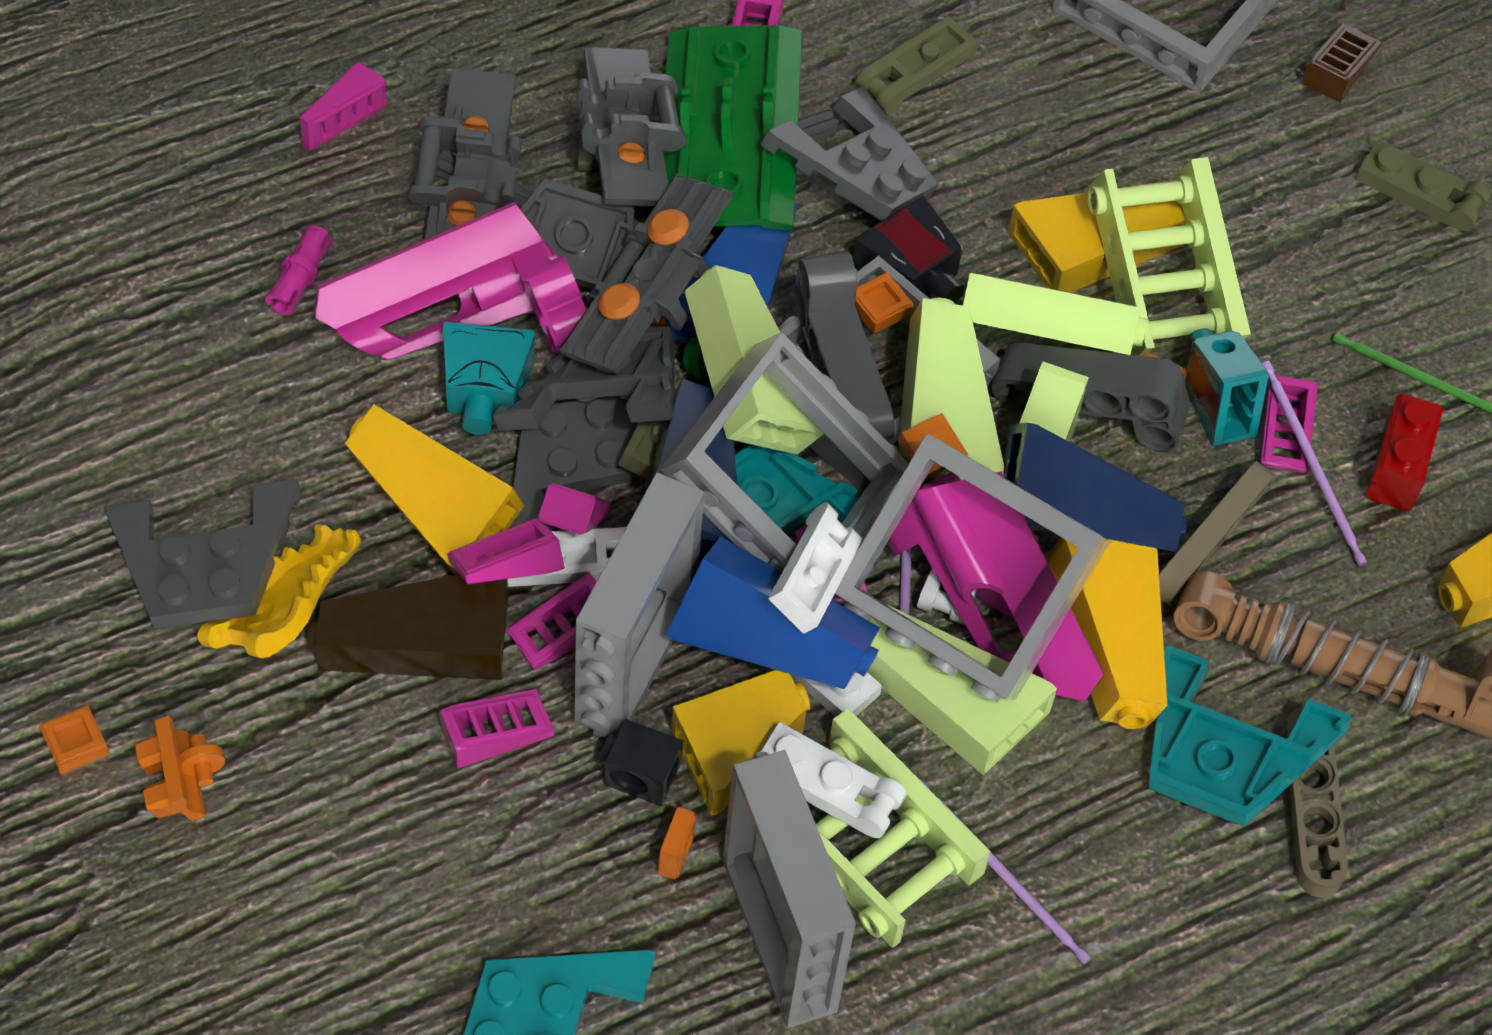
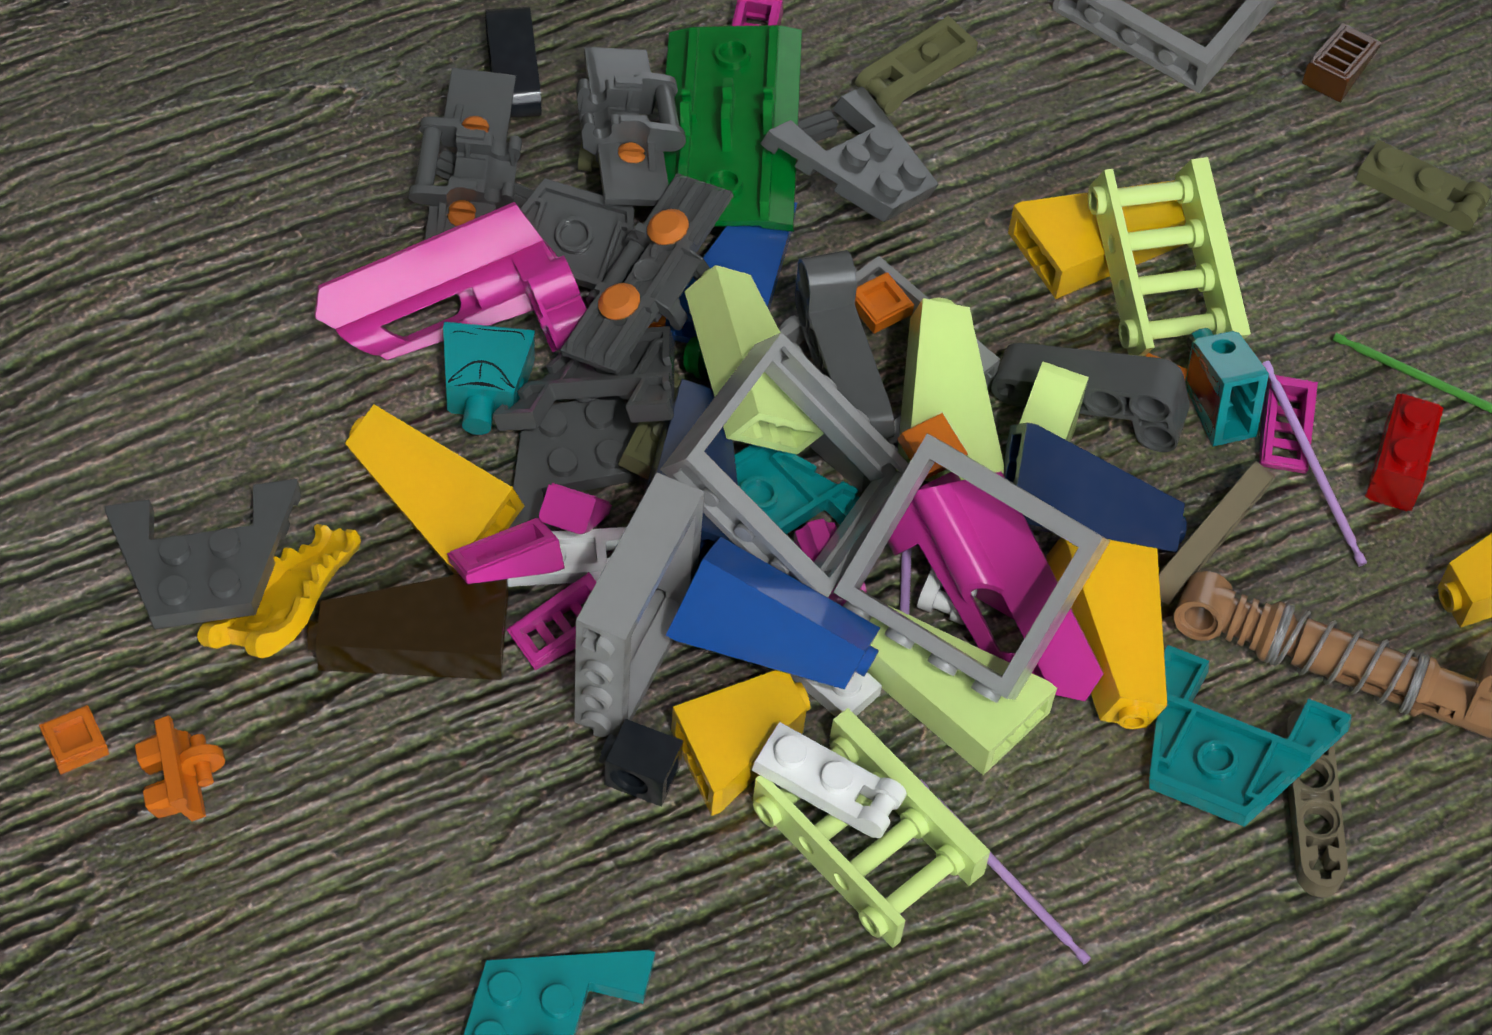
dark pink pin [265,225,333,315] -> none
dark pink slope [300,62,387,151] -> none
dark pink slope [439,689,554,769] -> none
orange tile [658,807,696,880] -> none
light grey window [723,750,856,1028] -> none
white plate [768,502,863,634] -> none
torso [853,195,965,303] -> none
yellowish green slope [963,273,1148,355] -> none
none -> black beam [485,7,542,118]

